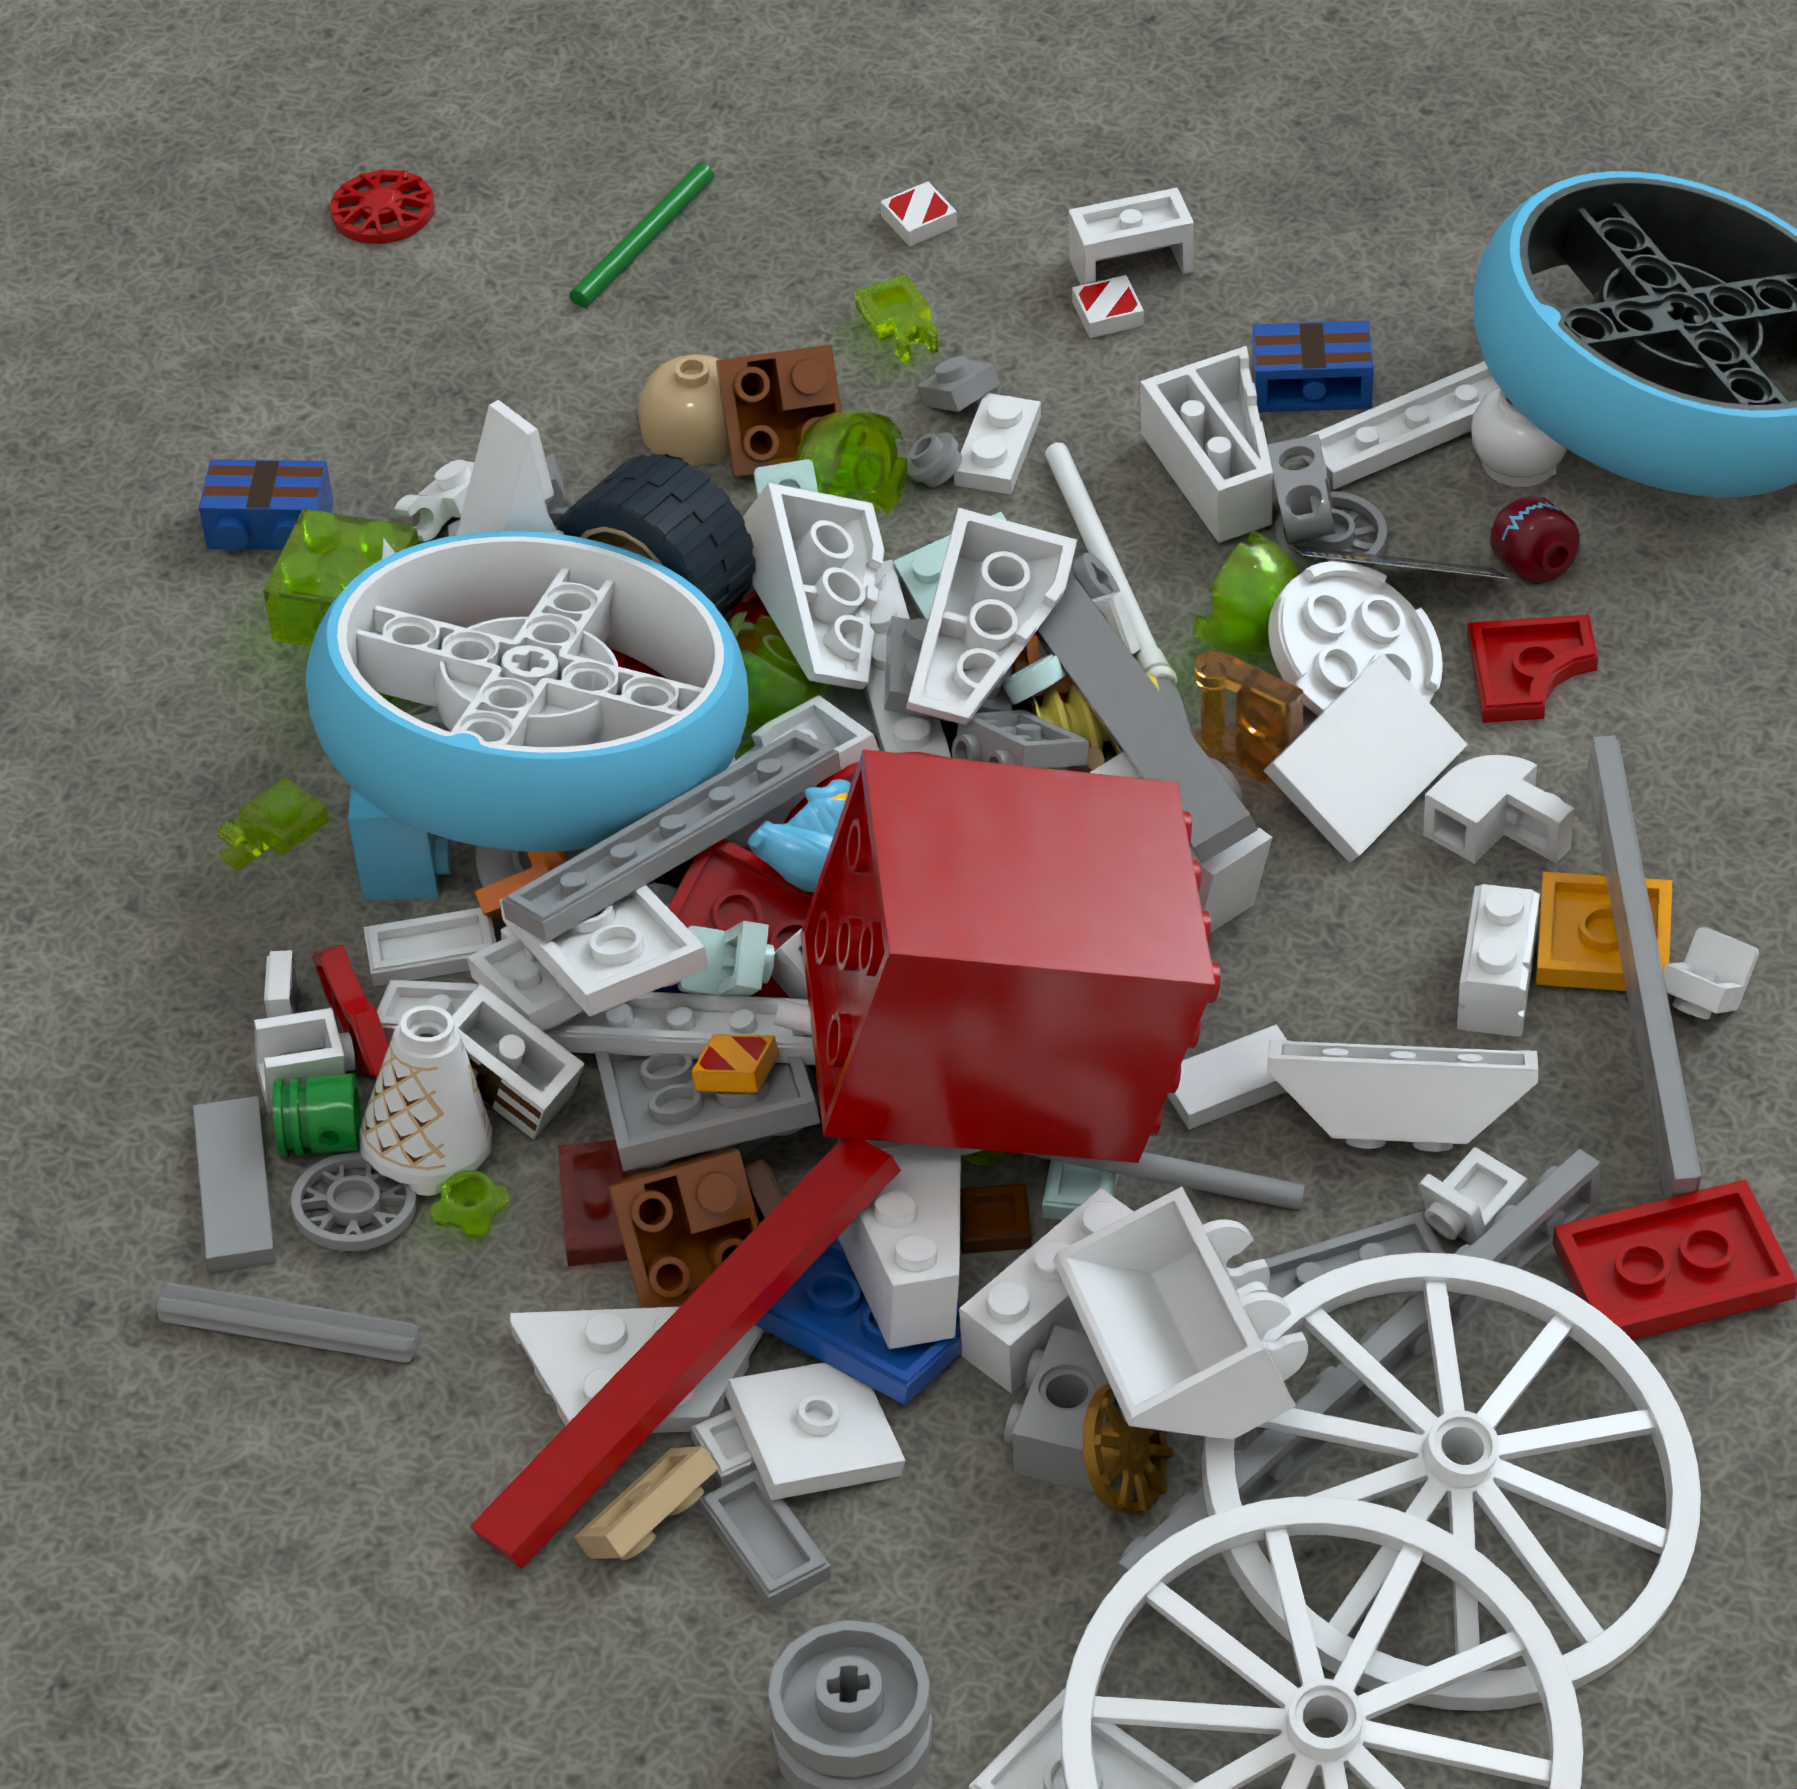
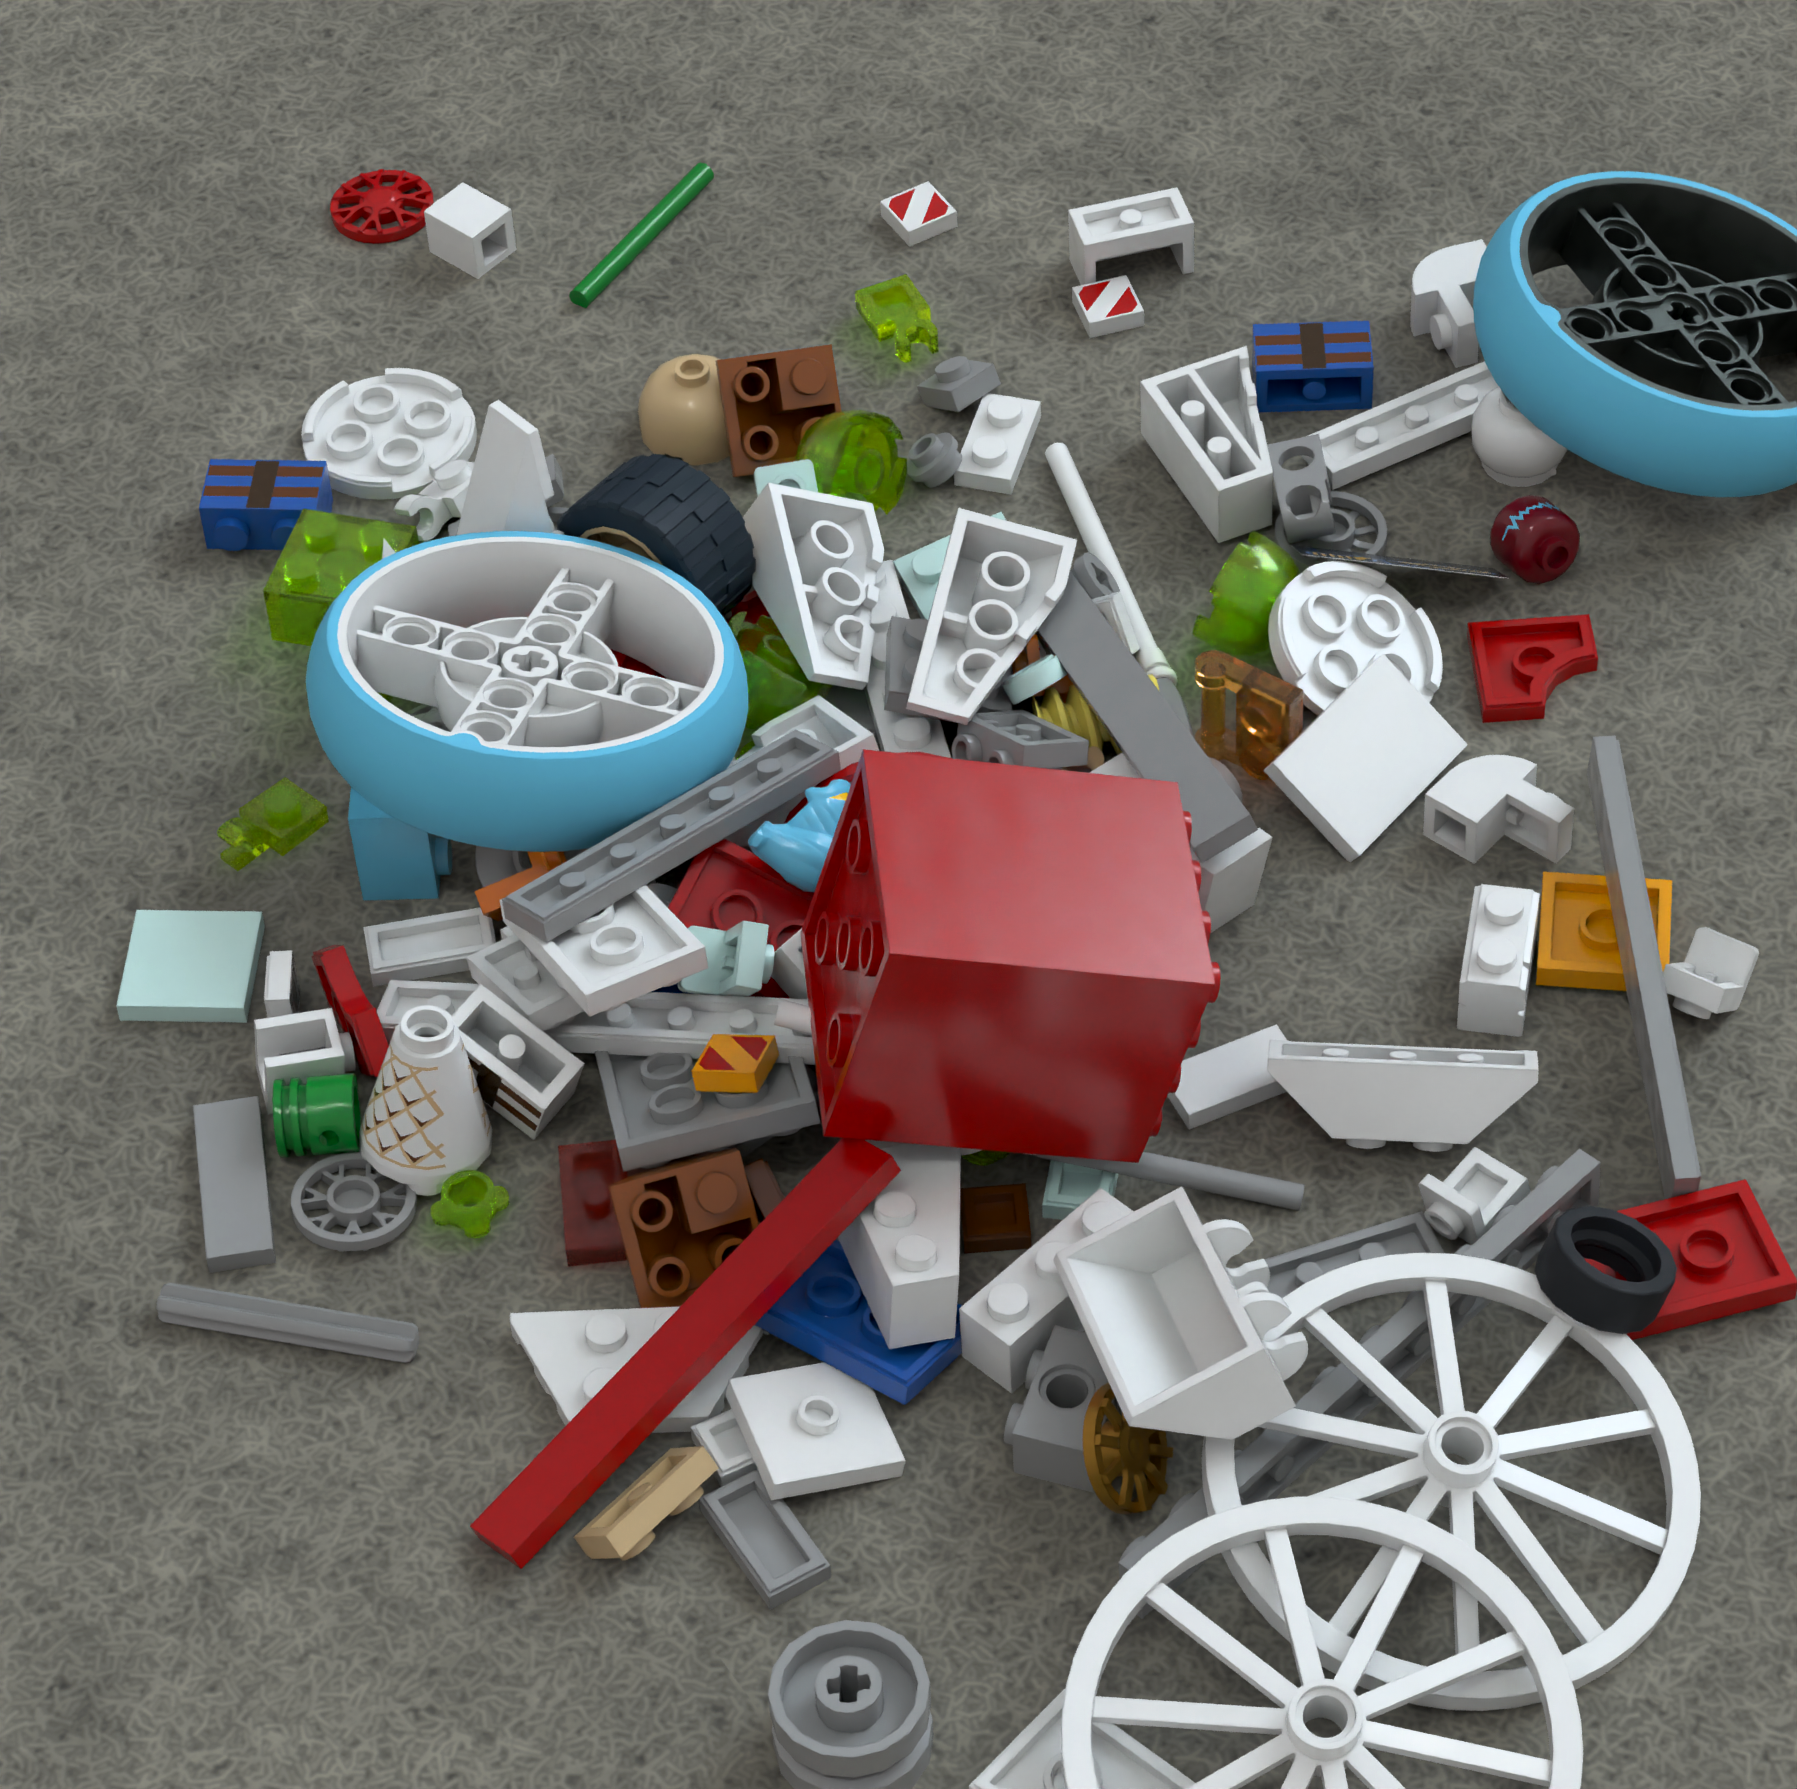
none -> light aqua tile [116,910,265,1023]
none -> white tile [301,368,477,500]
none -> white brick [424,182,516,279]
none -> white brick [1410,239,1487,368]
none -> black tyre [1535,1206,1677,1334]

